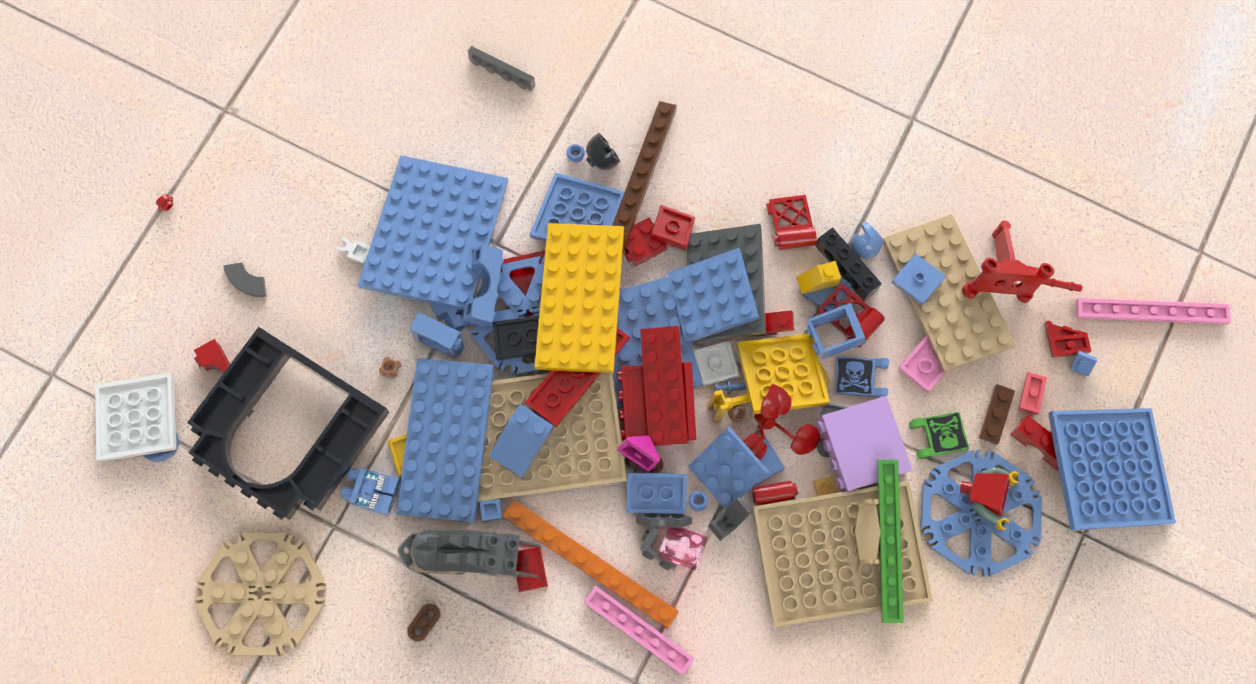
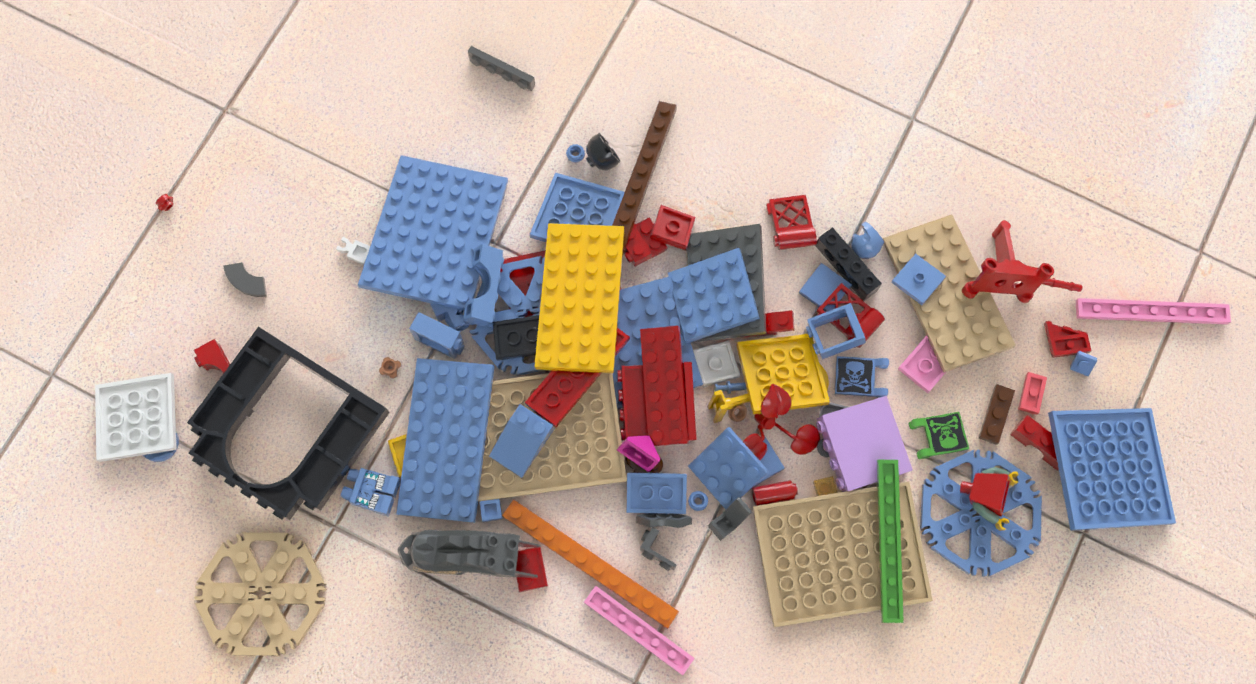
reddish brown plate [407,603,441,642] -> none
clear pink plate [657,526,708,571] -> none
yellow slope [796,261,841,295] -> none
tan piece [855,499,880,564] -> none

